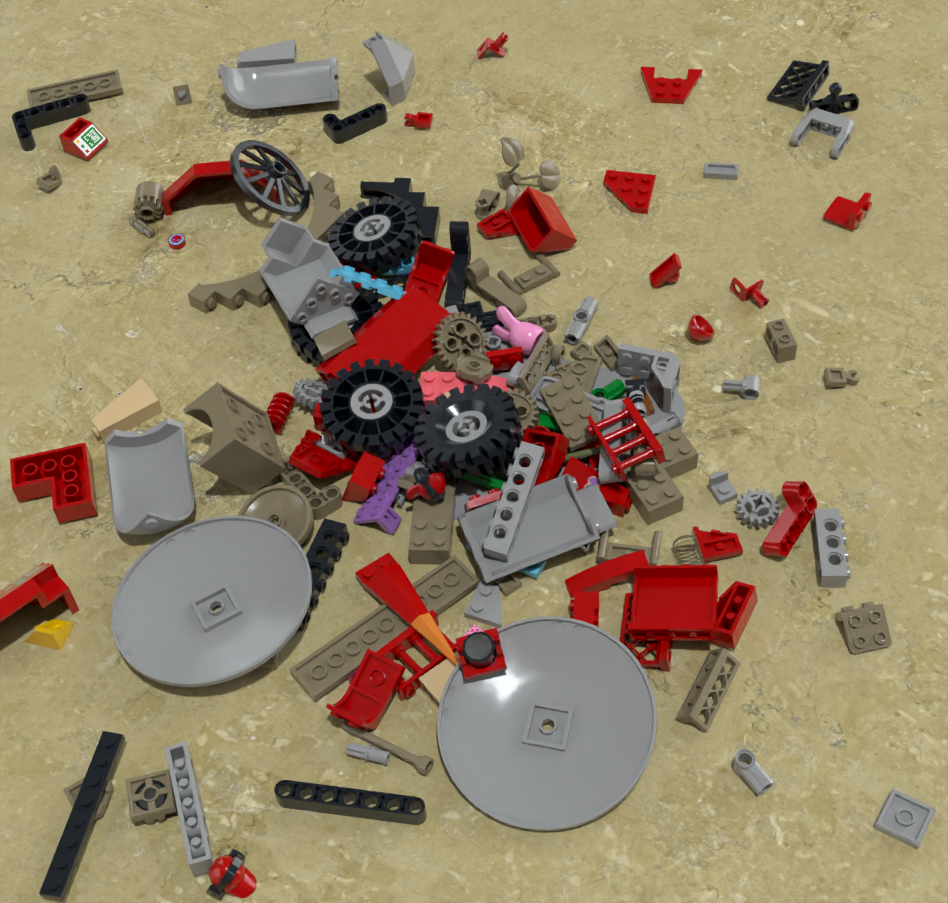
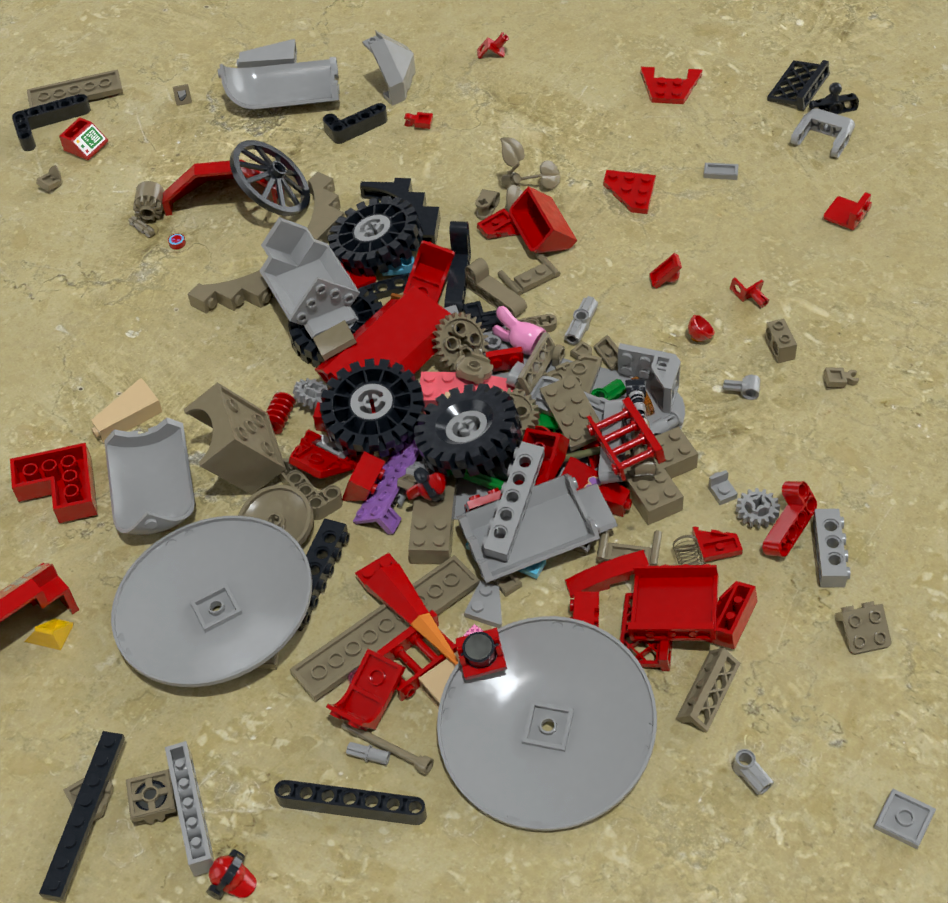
medium azure wing [329,265,407,300] -> none

